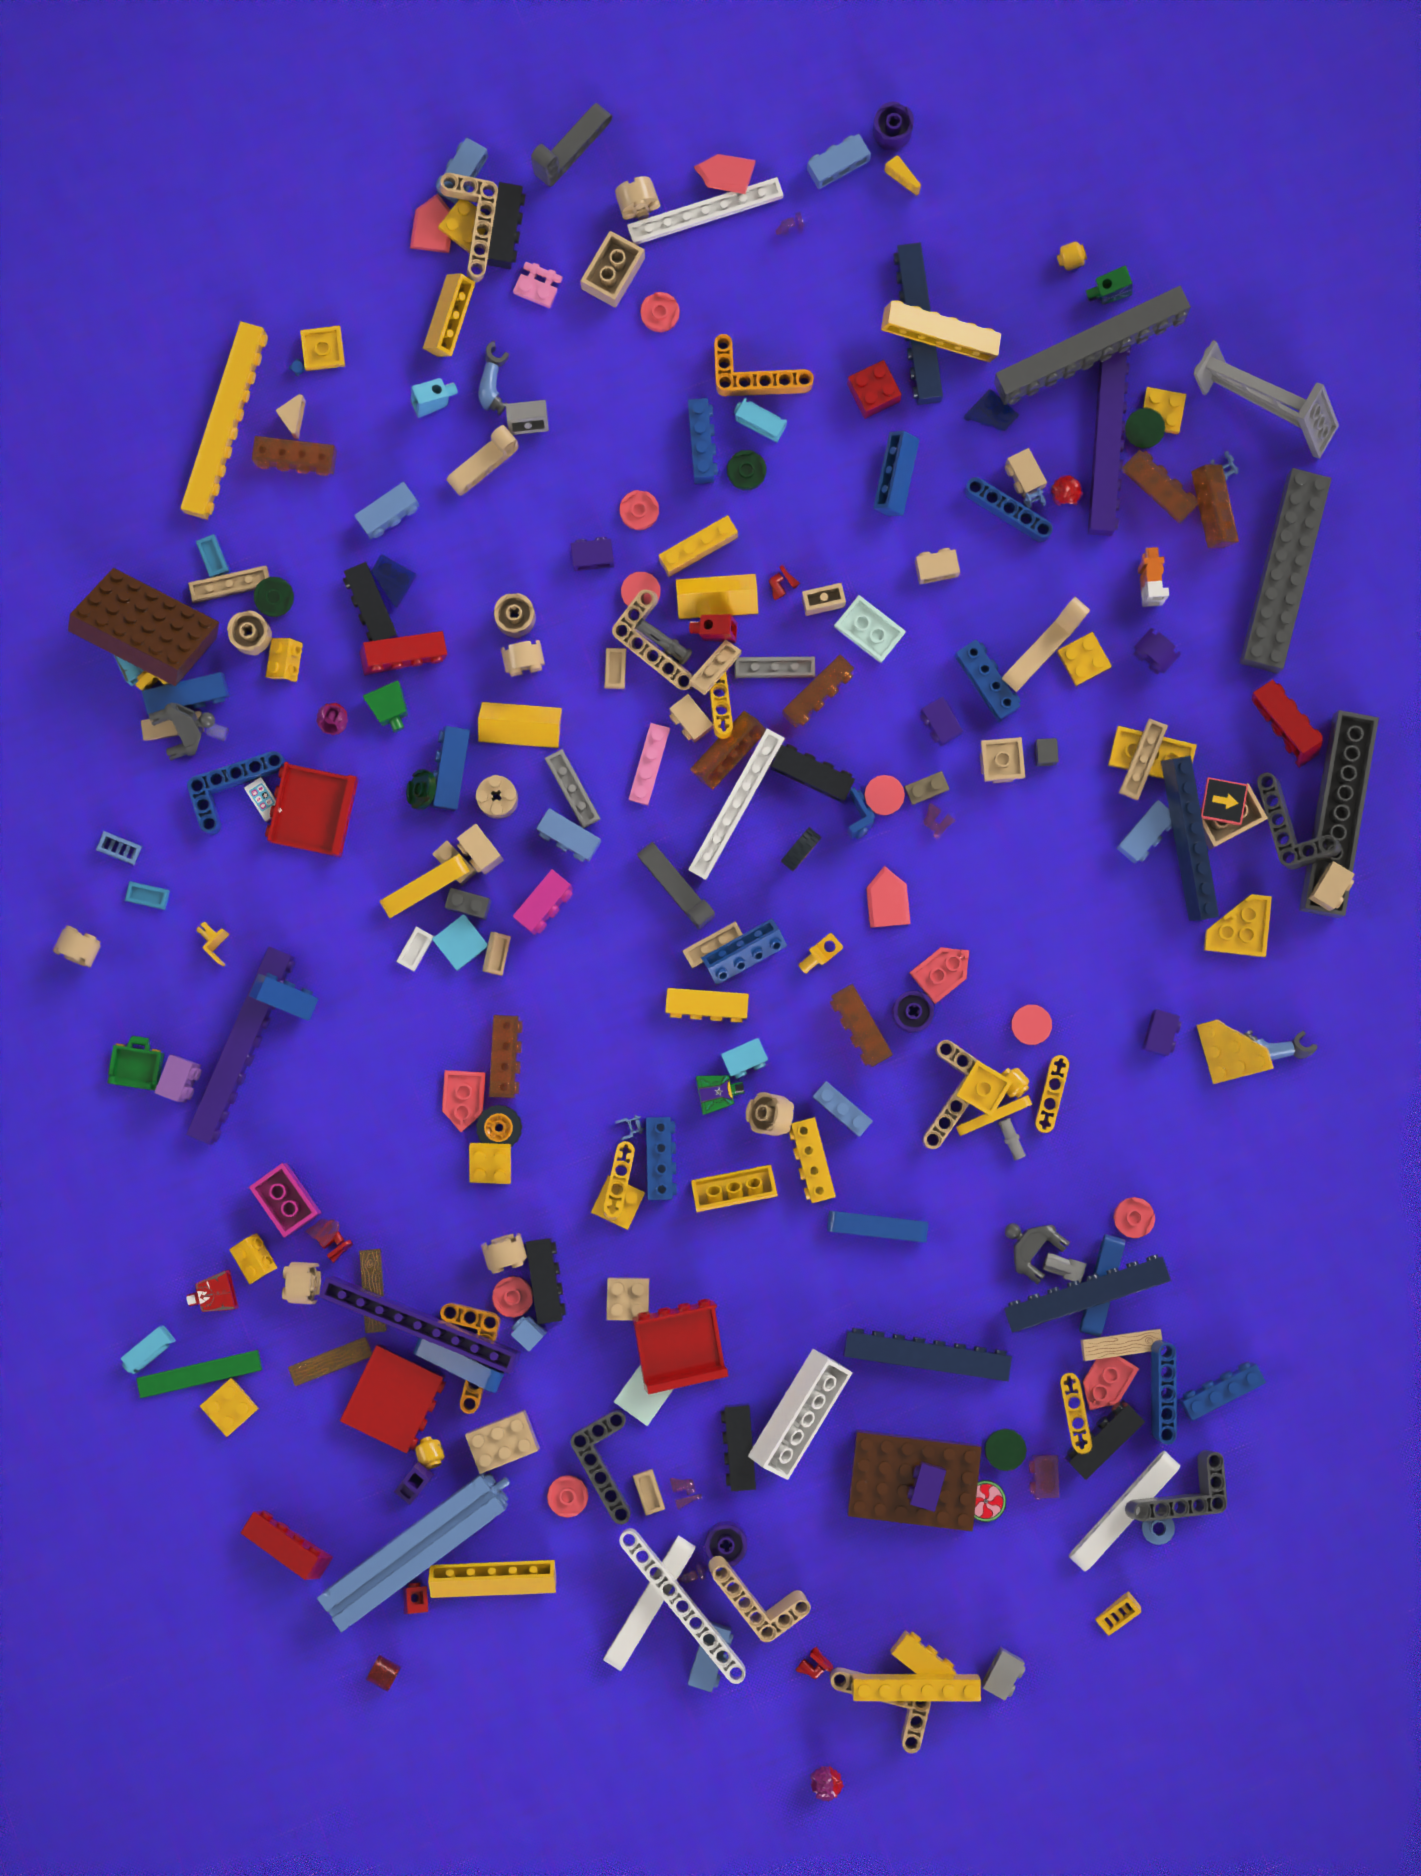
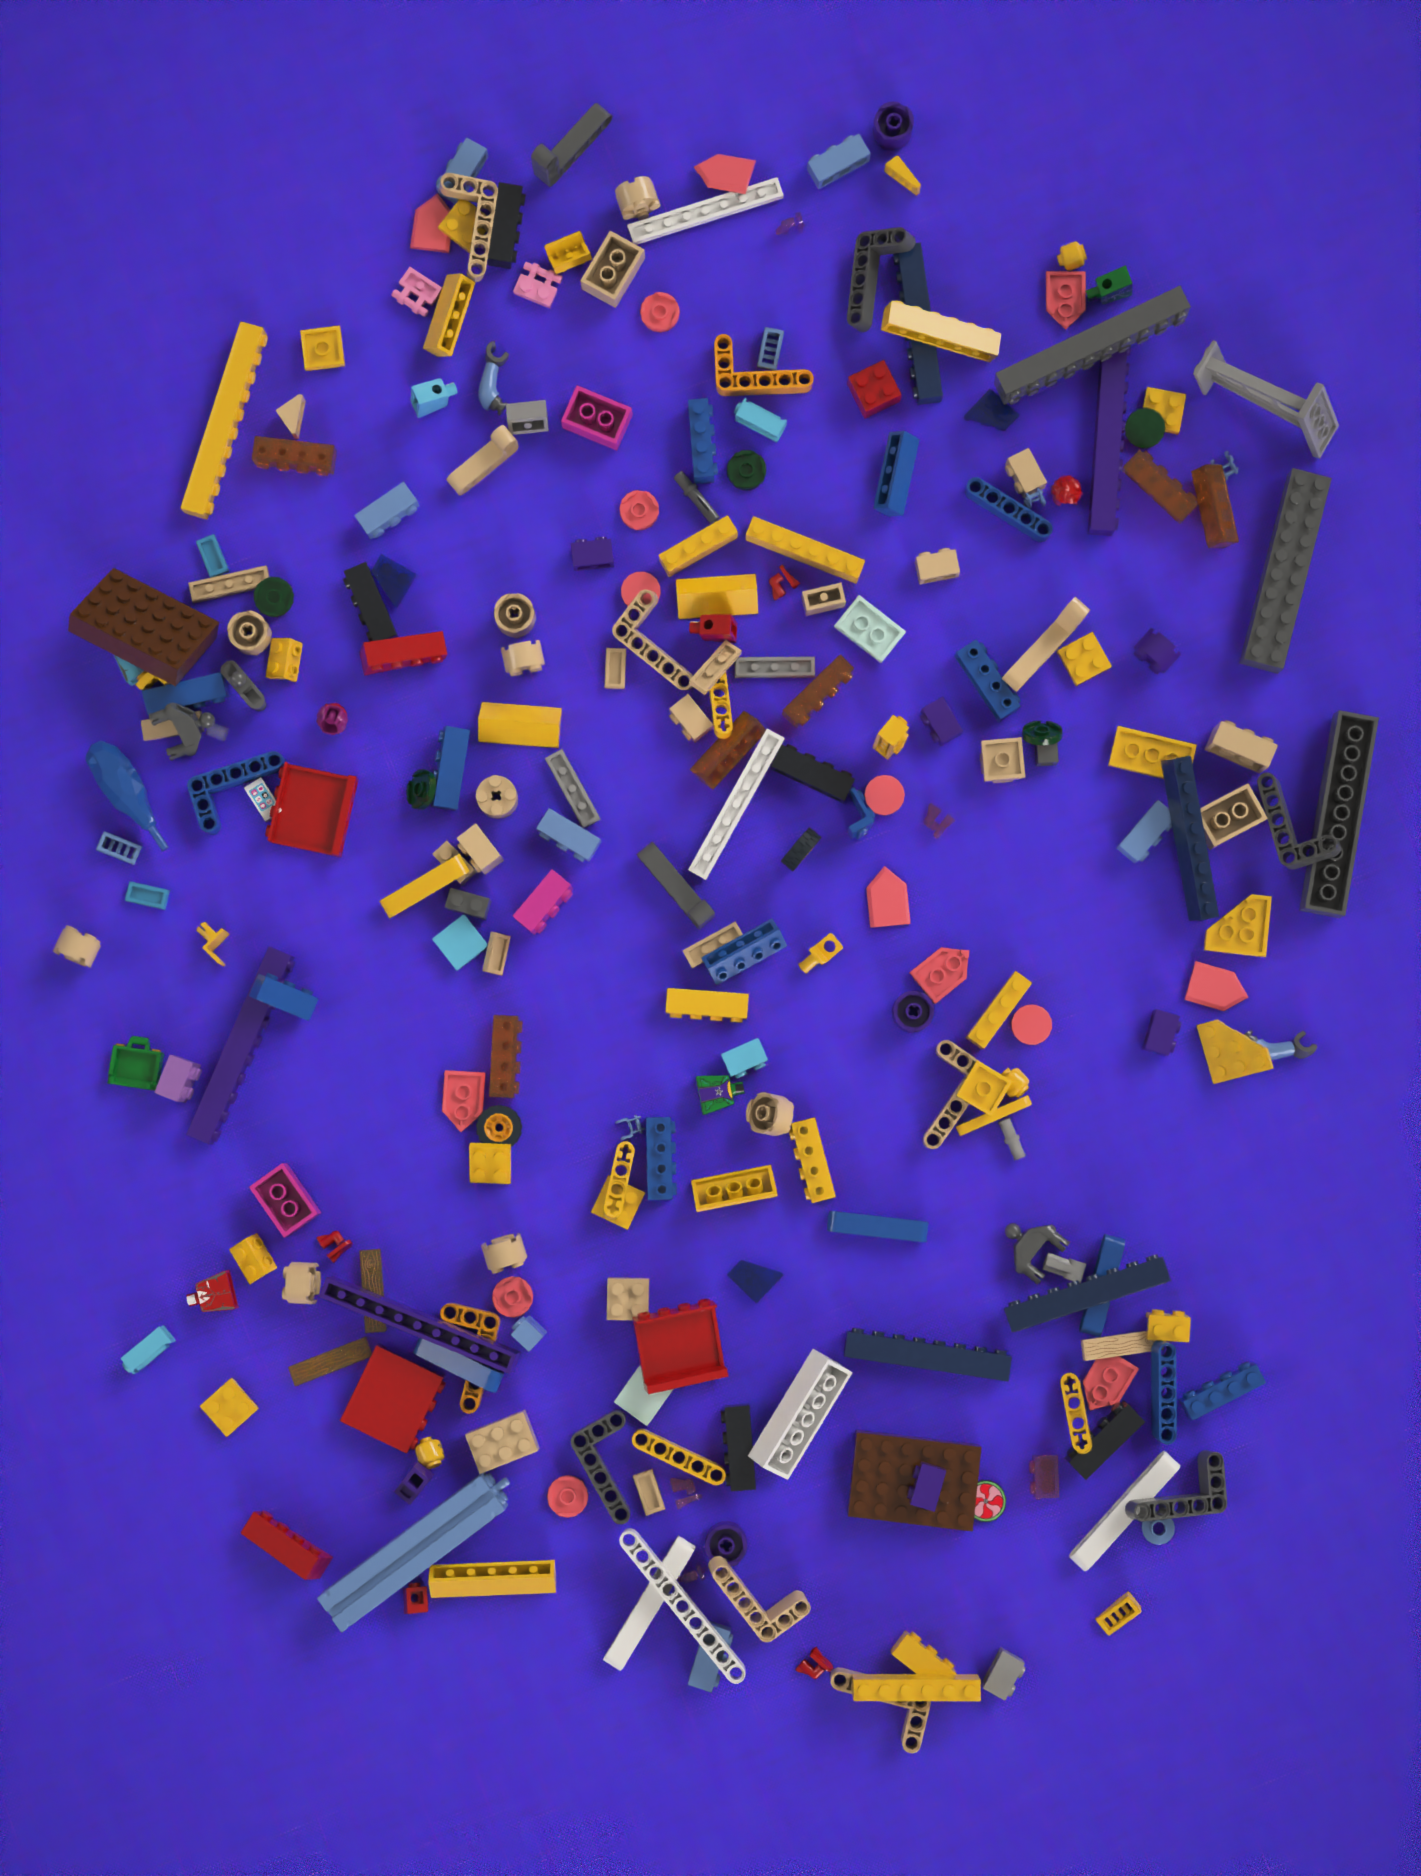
green tile [136,1350,263,1398] -> none
blue piece [289,359,305,376] -> none
clear pink piece [305,1218,340,1247] -> none
green torso [363,680,408,732] -> none
clear red piece [366,1655,401,1692] -> none
white tile [396,926,434,972] -> none
black brick [526,1238,566,1324] -> none
bright pink plate [629,723,670,806] -> none
dark grey pin [635,618,692,665] -> none
magenta piece [811,1766,844,1802] -> none
medium blue brick [812,1081,873,1137] -> none
clear orange brick [829,984,893,1068] -> none
dark tan plate [904,771,950,805] -> none
dark green tile [984,1428,1027,1471] -> none
yellow beam [1035,1055,1069,1133] -> none
coral tile [1113,1197,1155,1238] -> none
tan tile [1119,718,1168,801] -> none
hips [1138,547,1169,607] -> none
black tile [1201,777,1248,825] -> none
red wedge [1252,679,1323,768] -> none
tan brick [1308,861,1355,911] -> none
none -> blue piece [86,740,169,852]
none -> dark grey connector [220,660,266,711]
none -> bright pink plate [392,267,442,317]
none -> yellow bracket [544,231,592,274]
none -> dark pink brick [561,385,633,451]
none -> yellow beam [632,1428,726,1485]
none -> dark grey pin [674,471,720,524]
none -> clear blue wing [727,1260,784,1304]
none -> yellow brick [746,516,865,584]
none -> medium blue slope [757,327,784,371]
none -> dark grey beam [847,227,916,333]
none -> yellow brick [872,715,909,760]
none -> yellow brick [965,971,1032,1050]
none -> dark green tile [1022,720,1063,746]
none -> coral tile [1046,271,1086,330]
none -> yellow bracket [1146,1309,1191,1342]
none -> coral tile [1184,961,1249,1011]
none -> tan brick [1204,720,1278,774]

